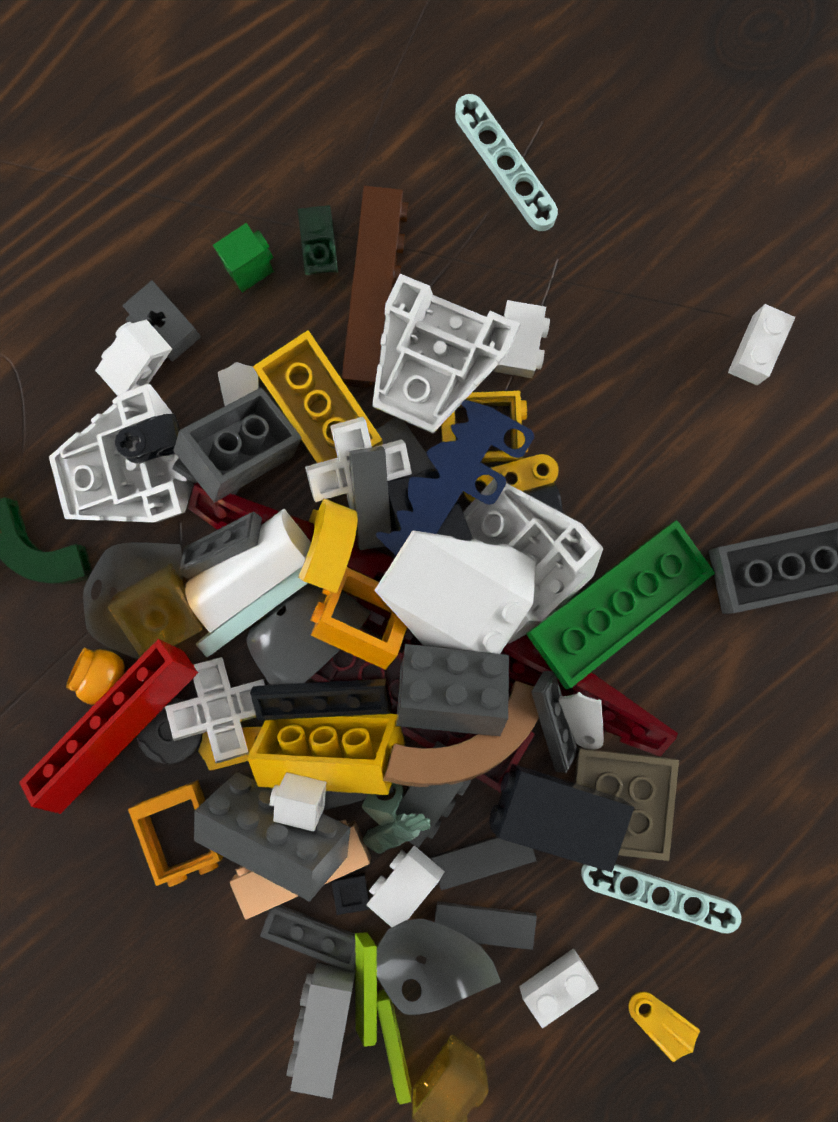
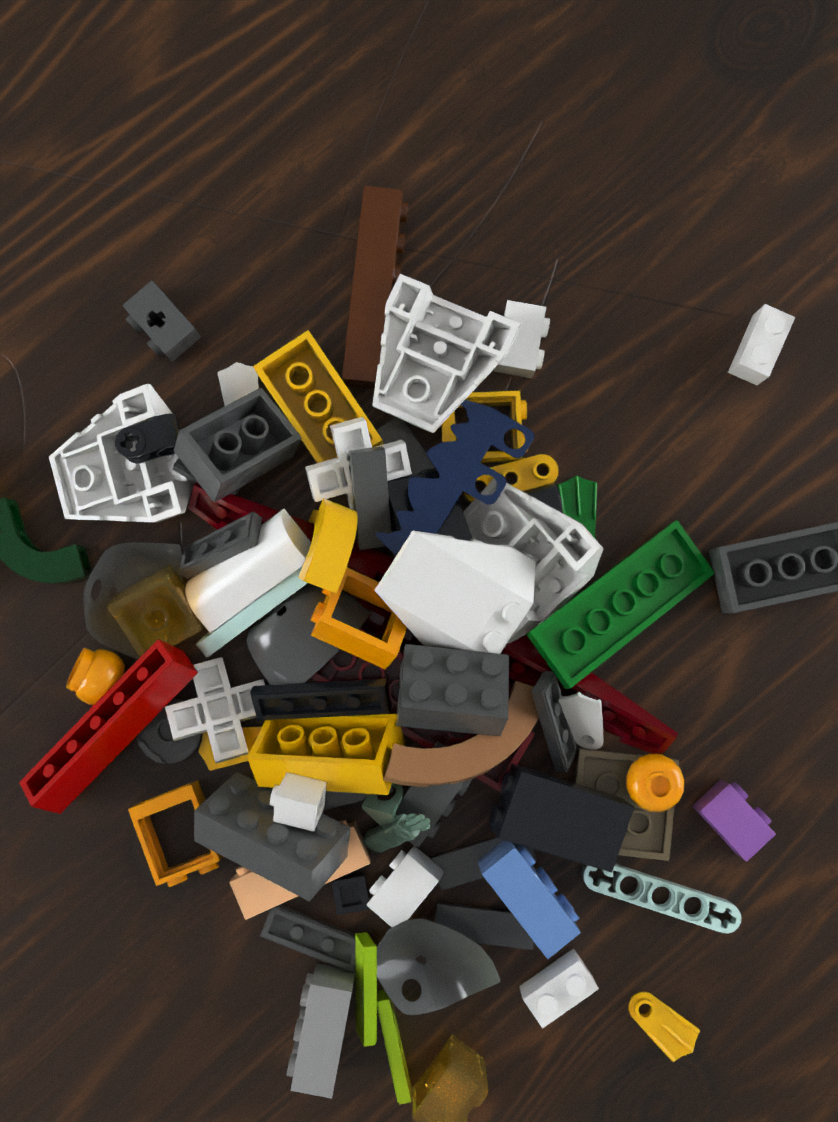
white brick [95,319,172,396] -> none
green brick [213,223,274,293] -> none
clear green slope [298,205,338,275] -> none
light aqua beam [455,94,558,231] -> none
none -> medium blue brick [478,840,581,959]
none -> green piece [557,476,597,538]
none -> light orange piece [626,754,685,812]
none -> medium lavender brick [692,779,776,862]

